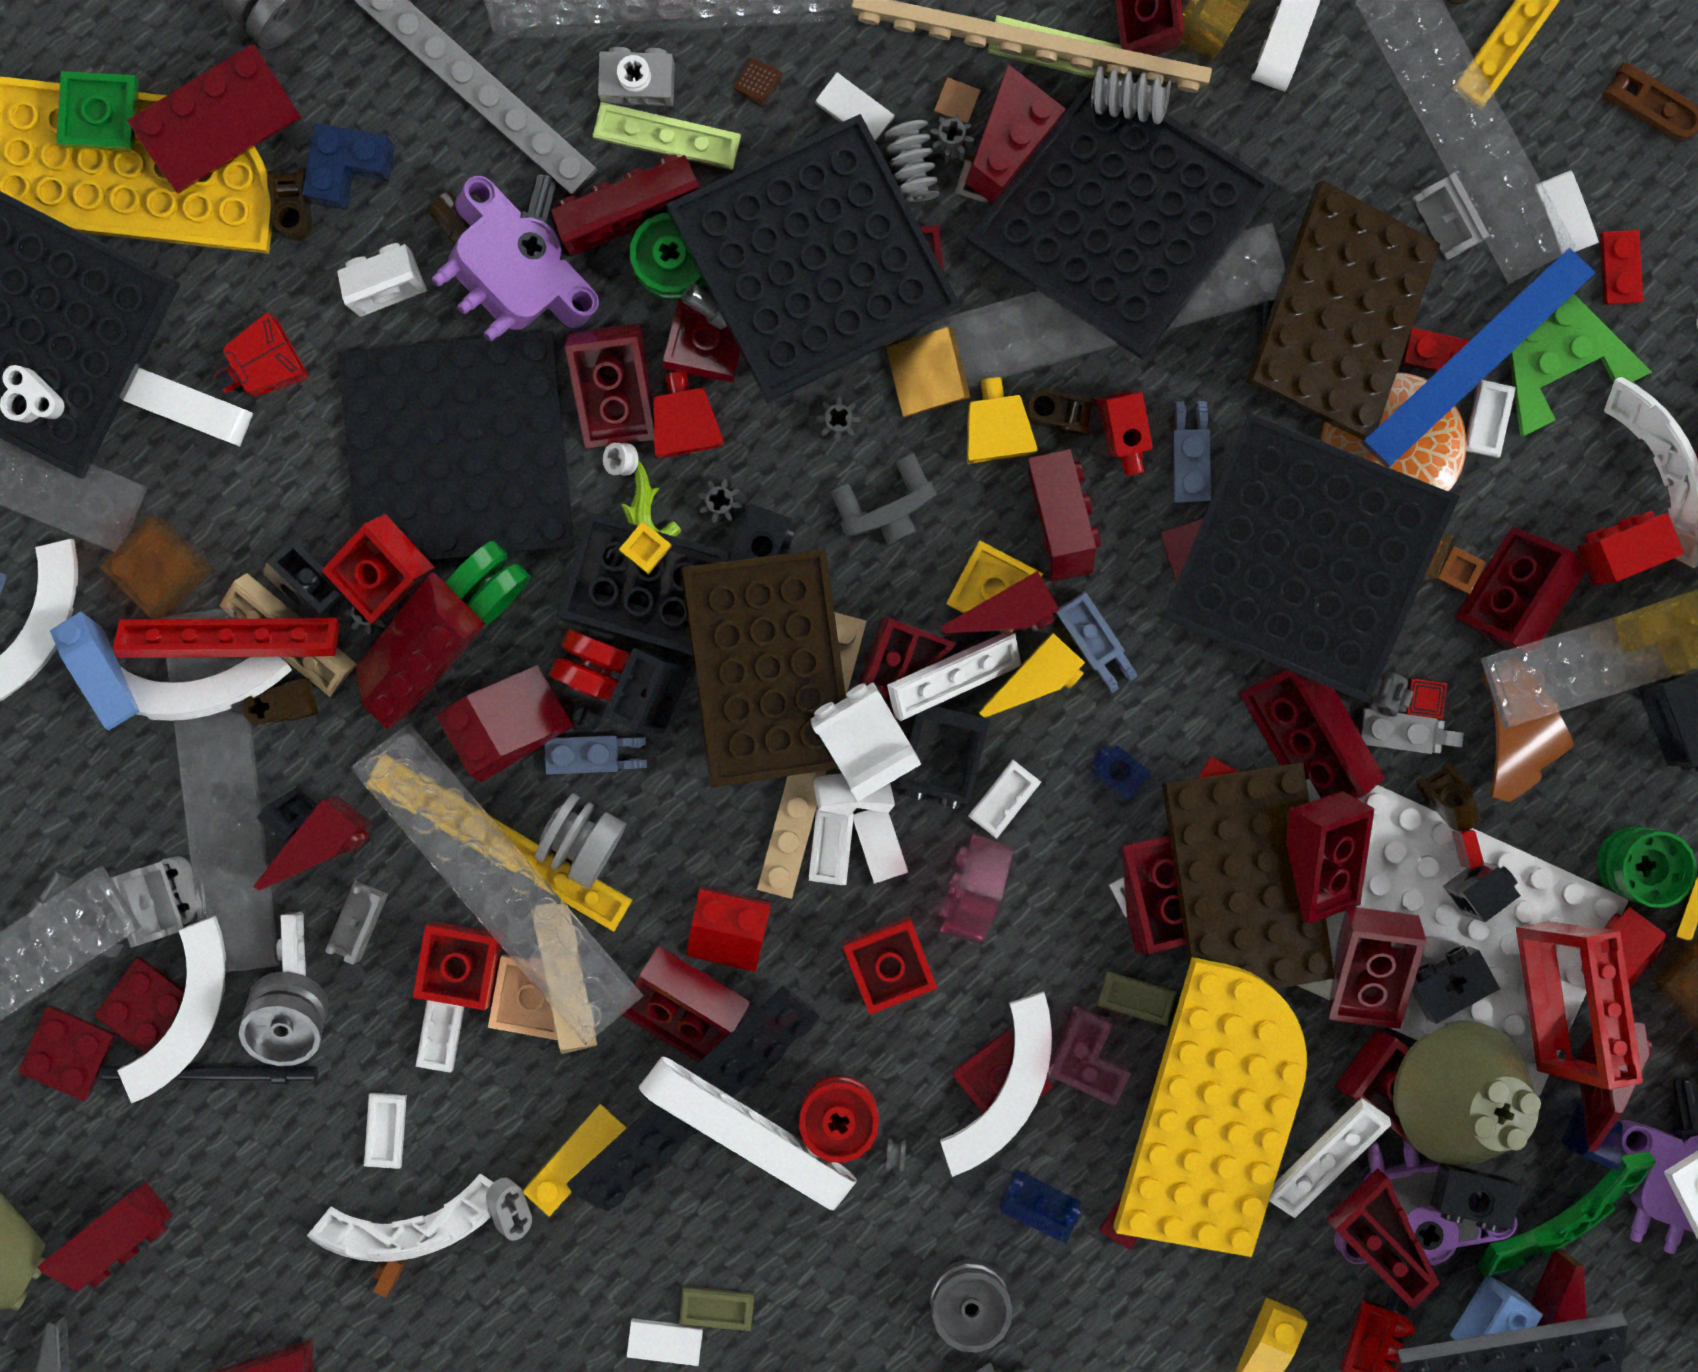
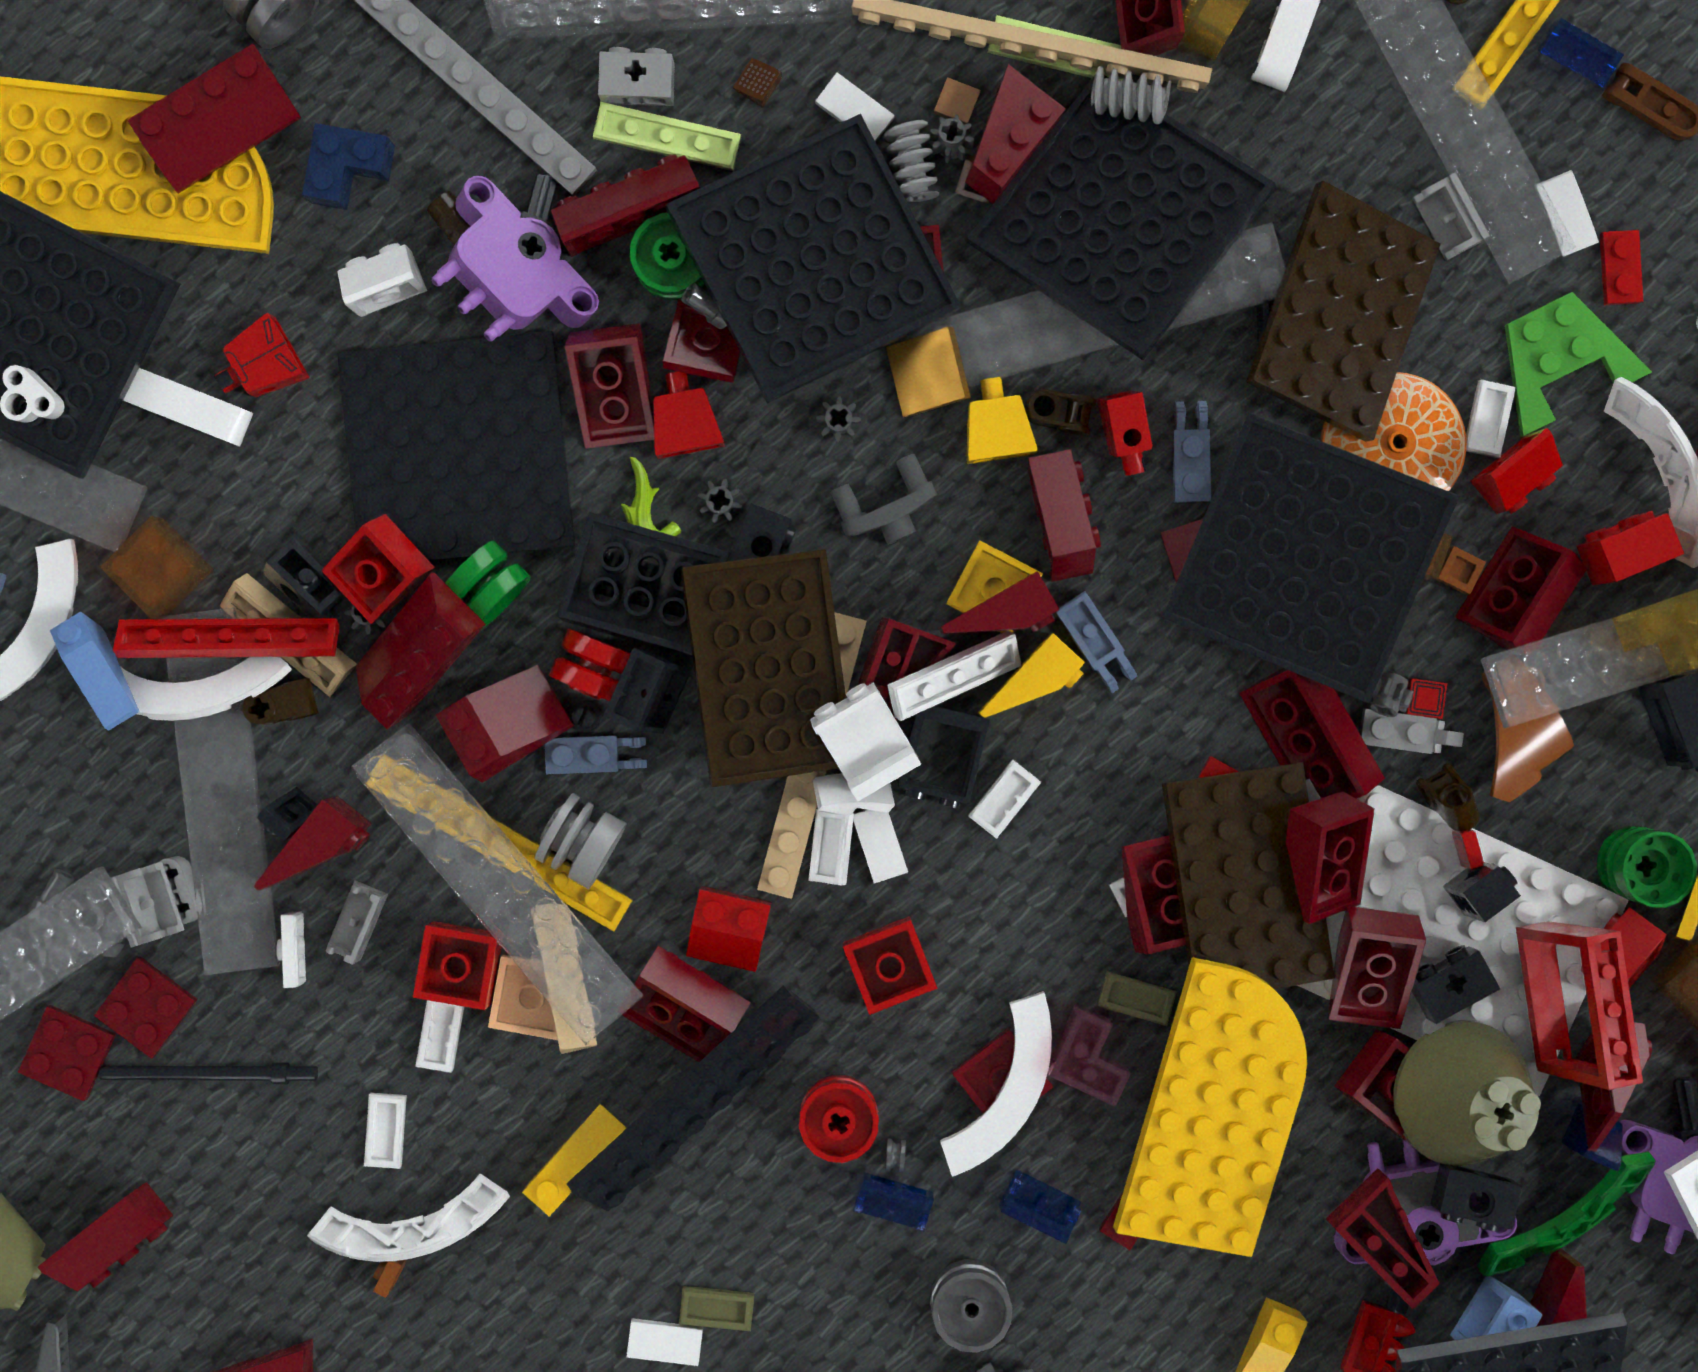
green plate [56,71,139,152] -> none
white tile [117,915,226,1104] -> none
flat silver wheel [238,972,329,1066] -> none
dark brown piece [267,168,312,241] -> none
light grey beam [486,1177,532,1241] -> none
white bush [603,443,638,476] -> none
white bush [617,55,651,93] -> none
yellow plate [619,521,672,575] -> none
white beam [639,1056,857,1211] -> none
clear pink brick [938,834,1014,945] -> none
clear blue brick [1091,744,1151,800] -> none
white tile [1269,1098,1391,1218] -> none
blue tile [1362,247,1596,468] -> none
red plate [1402,327,1470,372] -> none
none -> clear blue hinge [853,1172,934,1232]
none -> red slope [1470,428,1563,514]
none -> clear blue hinge [1538,18,1624,88]

